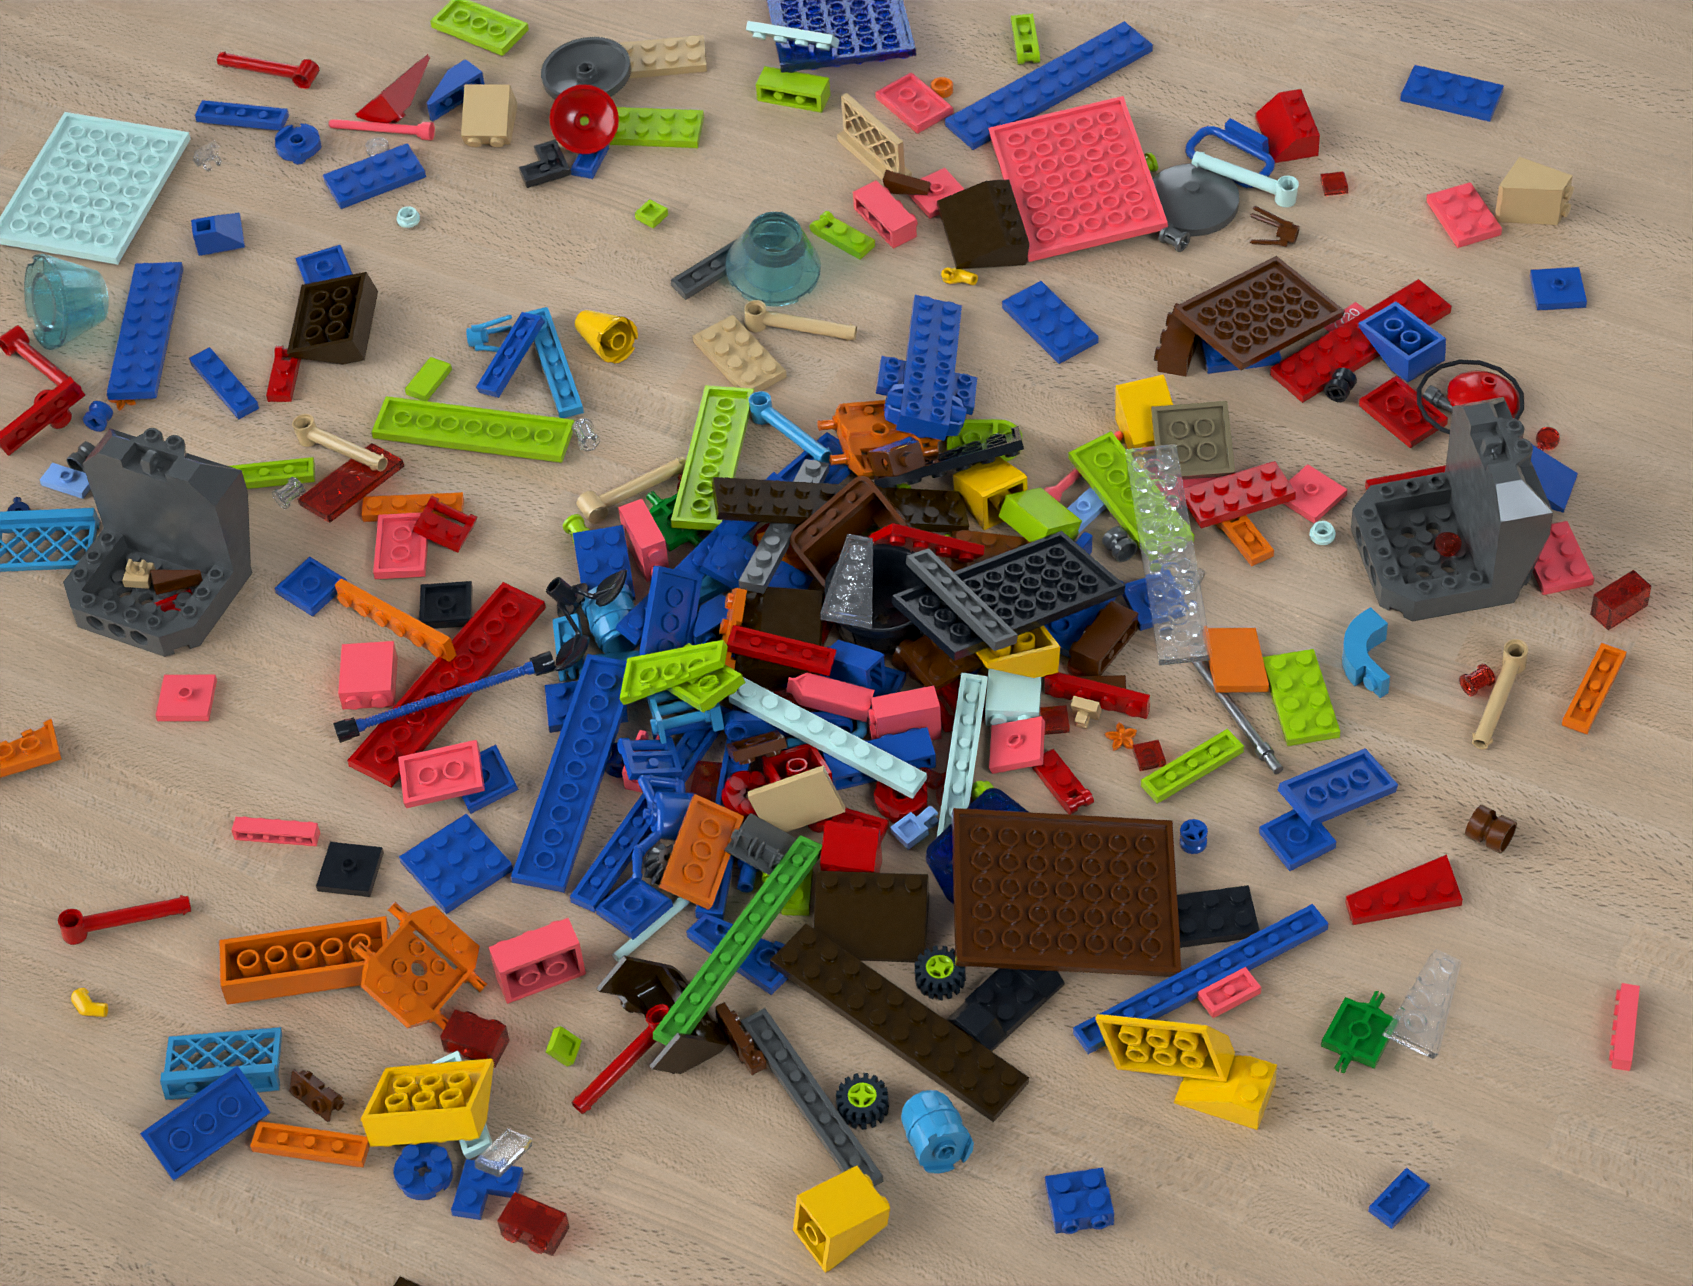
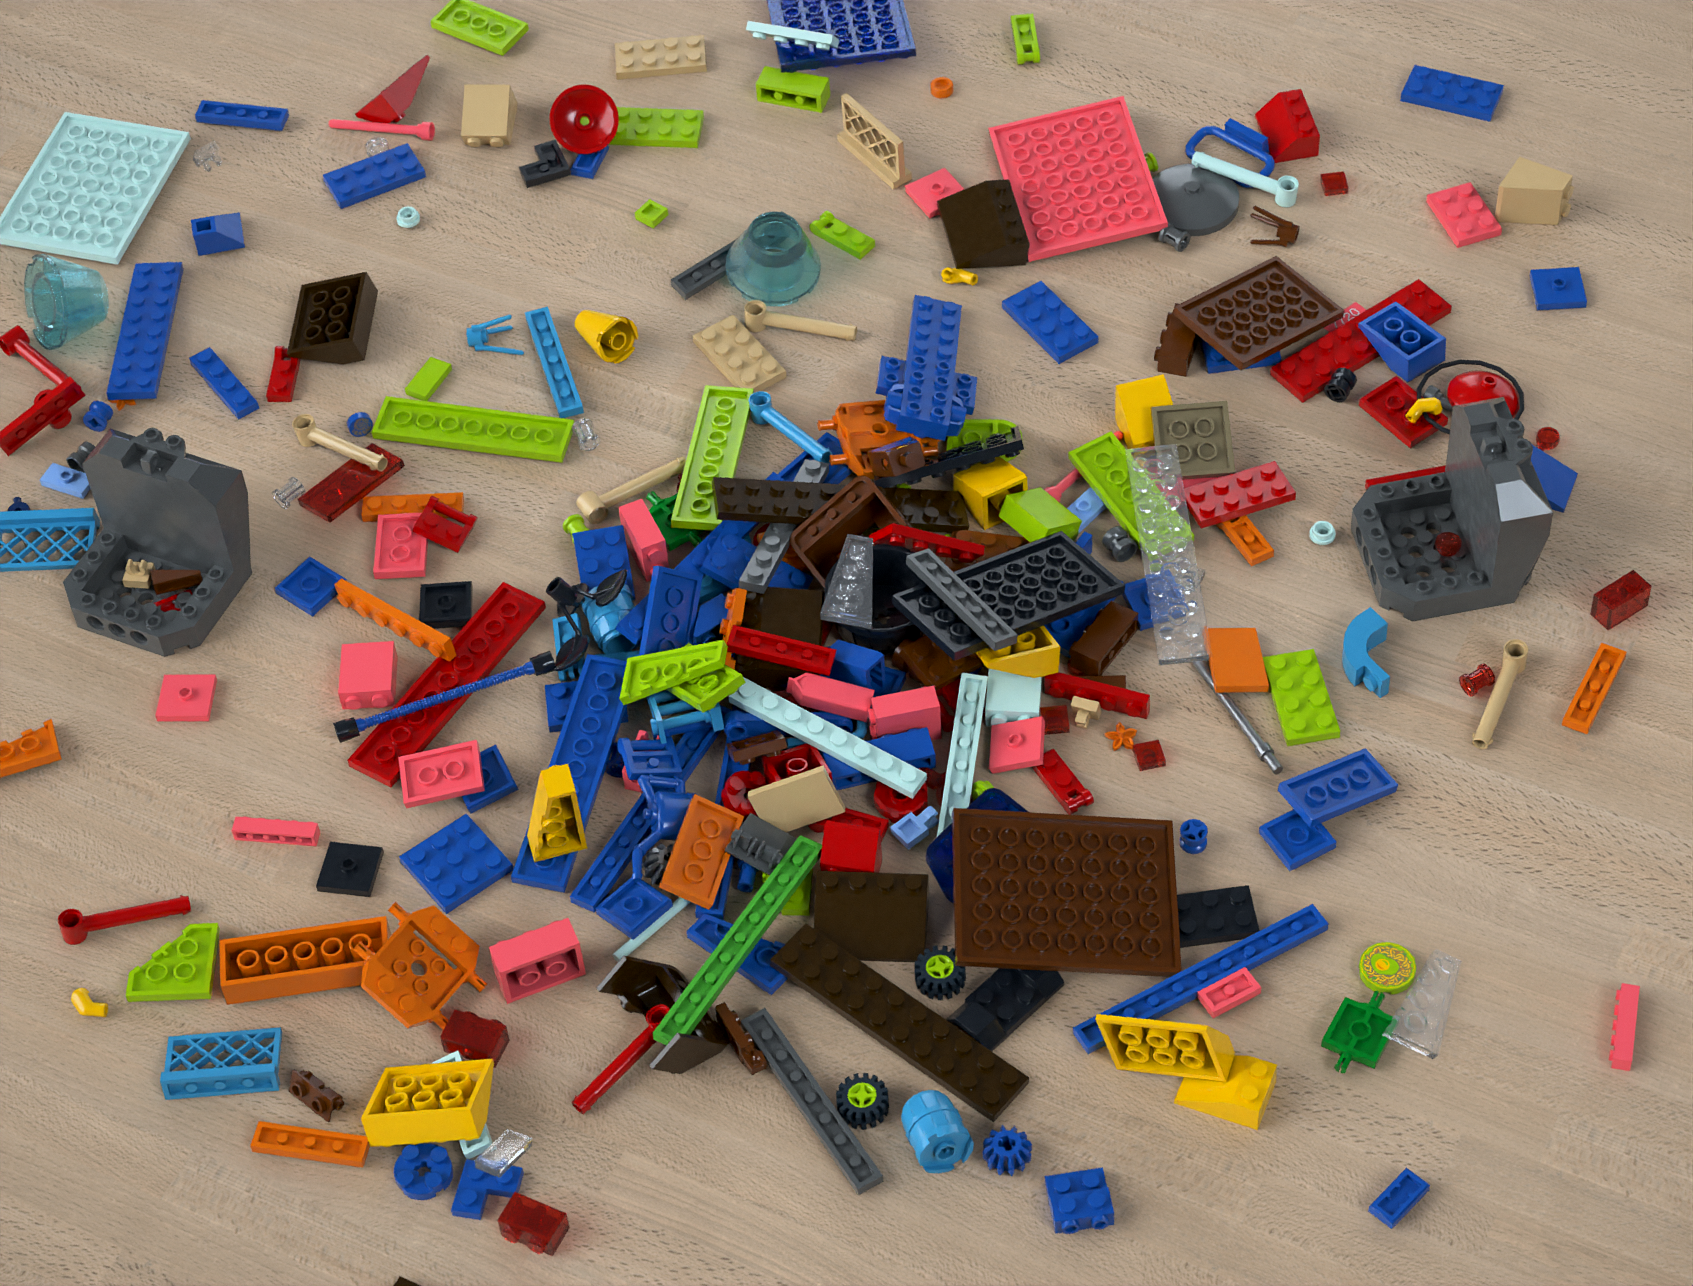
blue plate [140,1065,271,1181] -> none
red piece [217,51,320,89] -> none
lime plate [230,457,315,489] -> none
blue plate [275,123,322,164] -> none
blue tile [295,244,352,284] -> none
blue slope [427,59,485,122] -> none
blue plate [476,312,545,398] -> none
dark grey dish [541,37,631,100] -> none
lime plate [545,1026,582,1067] -> none
clear red plate [690,761,722,803] -> none
yellow slope [793,1166,890,1273] -> none
coral brick [853,180,918,249] -> none
coral tile [875,72,954,134] -> none
reddish brown piece [883,170,931,195] -> none
blue plate [945,21,1153,150] -> none
lime plate [1141,729,1244,804] -> none
coral plate [1283,464,1347,524] -> none
red wing [1345,854,1463,925] -> none
reddish brown wheel [1465,804,1517,854] -> none
coral plate [1533,521,1594,595] -> none
none -> lime plate [126,923,220,1002]
none -> blue tile [347,412,373,437]
none -> yellow wedge [527,764,587,862]
none -> blue gear [982,1125,1032,1176]
none -> tile [1359,942,1417,995]
none -> yellow arm [1405,397,1442,423]

